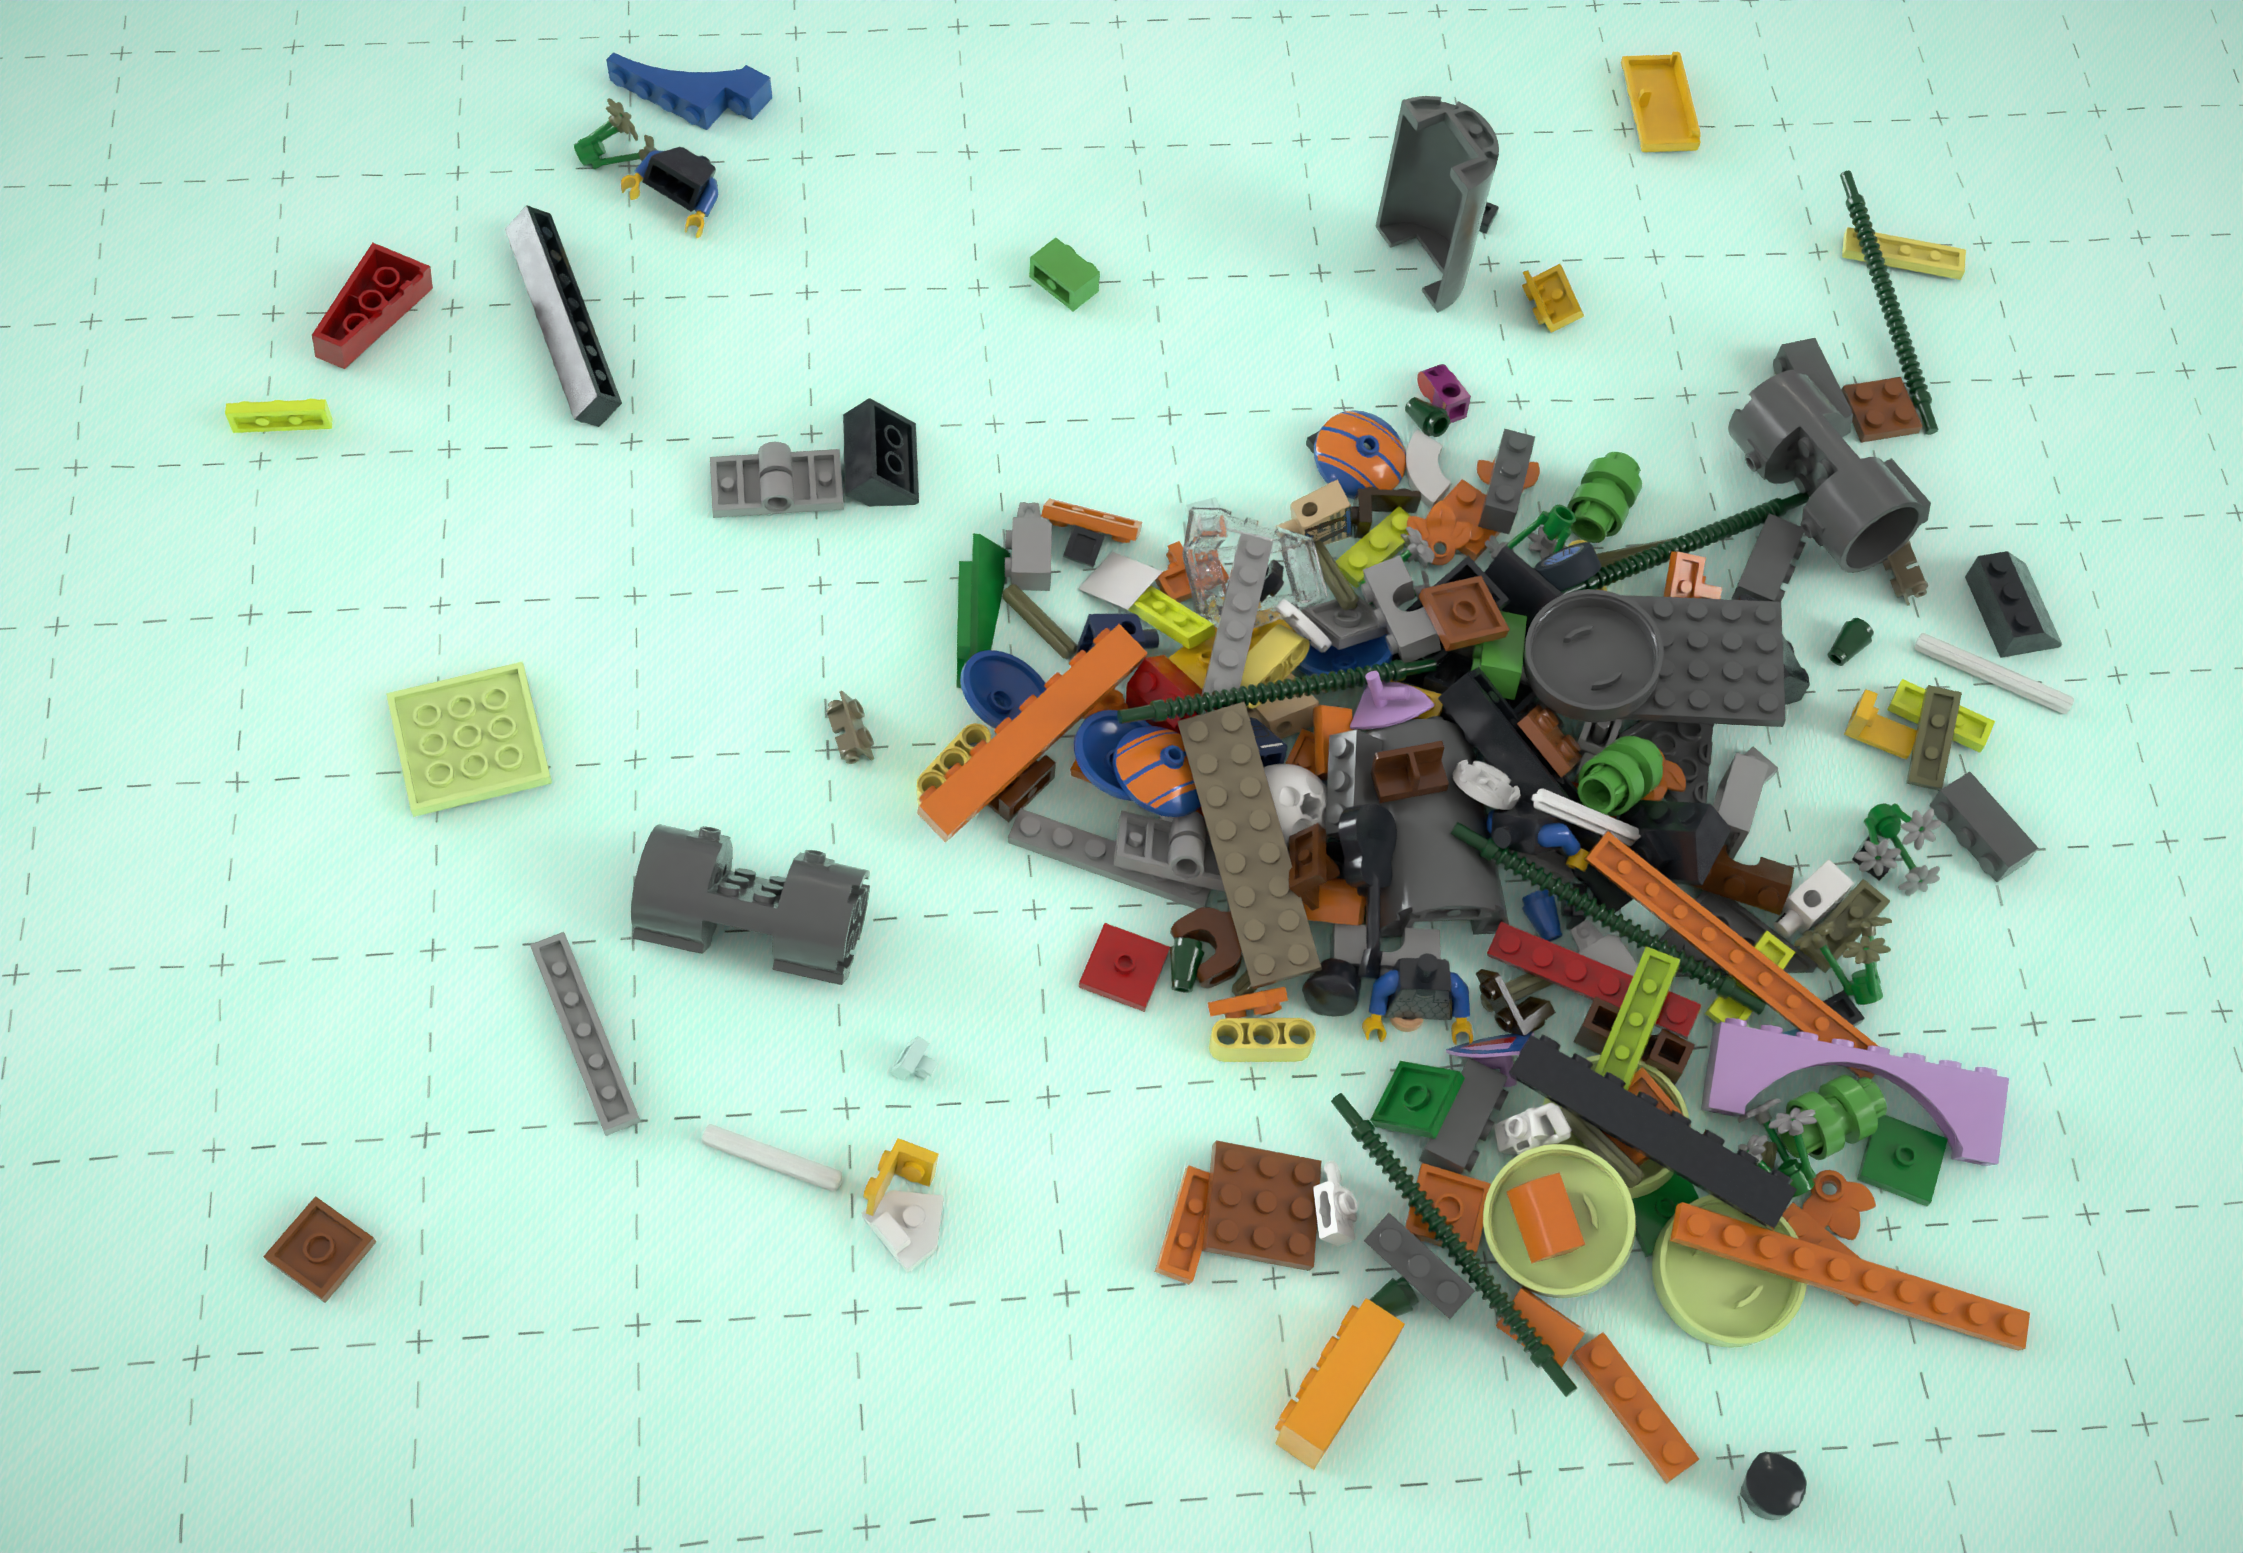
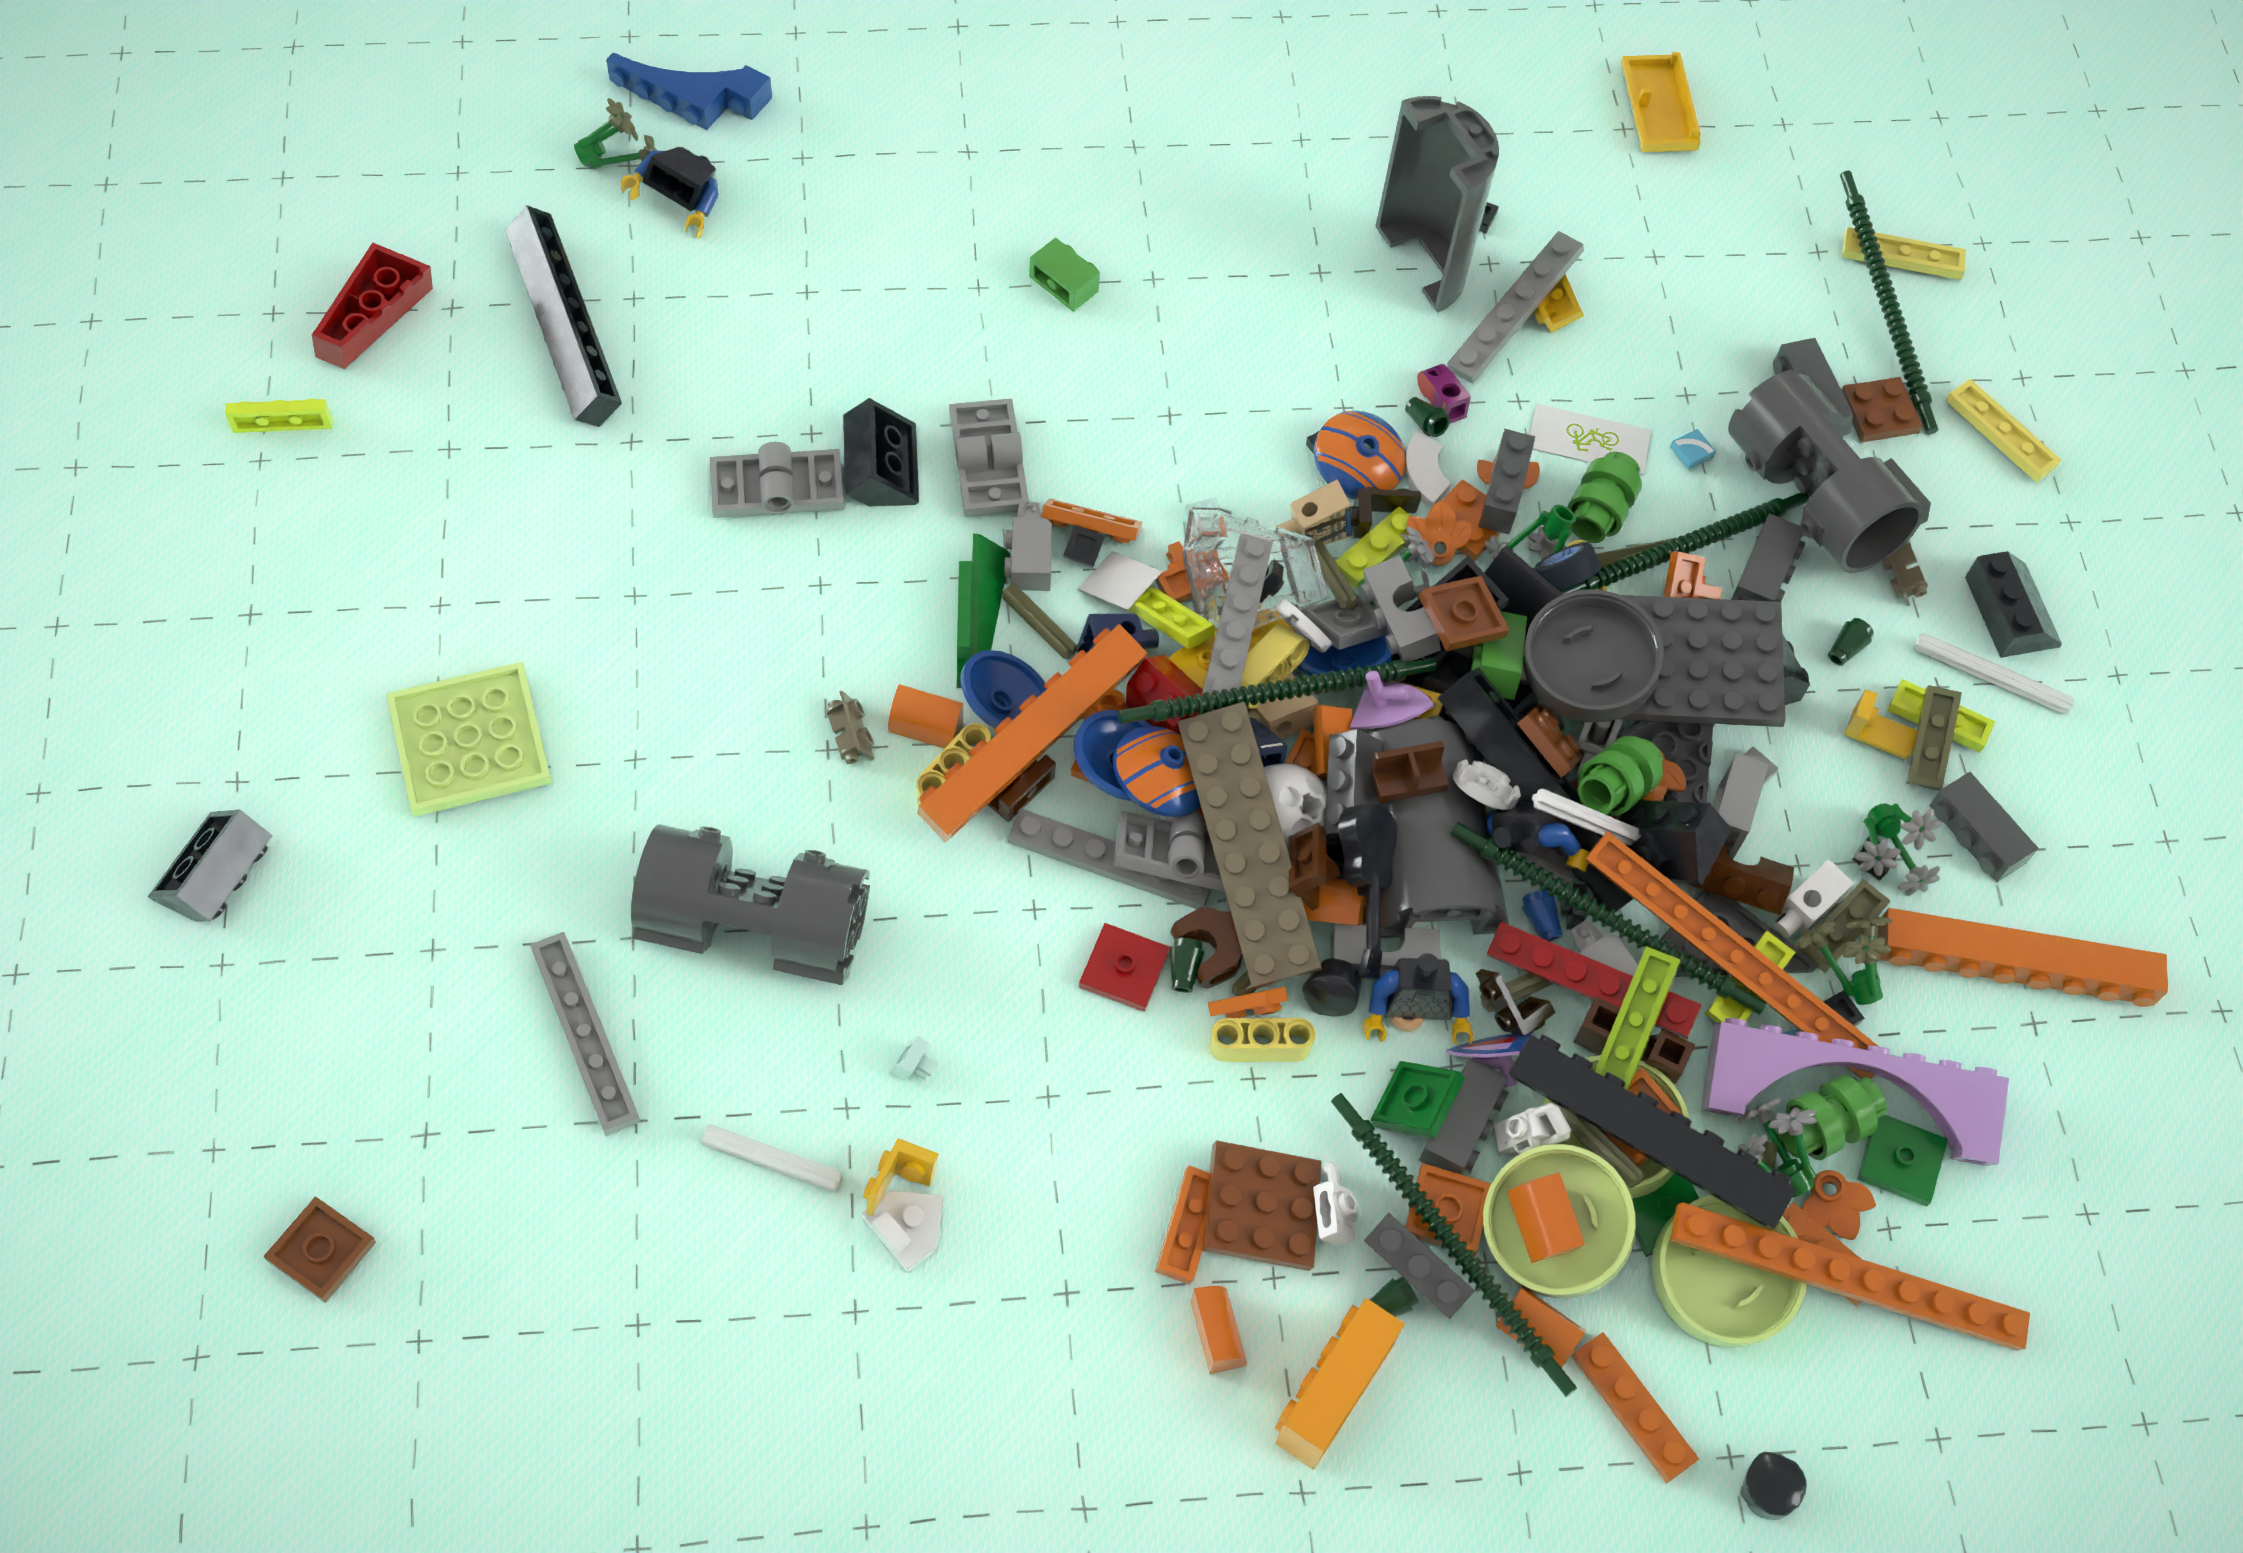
none -> slope [147,809,273,922]
none -> orange brick [888,684,963,749]
none -> light grey plate [949,398,1029,517]
none -> orange brick [1190,1286,1247,1374]
none -> light grey plate [1447,230,1584,384]
none -> white sticker [1529,403,1652,475]
none -> medium azure tile [1670,429,1716,470]
none -> orange brick [1877,908,2168,1007]
none -> light yellow plate [1945,379,2062,483]

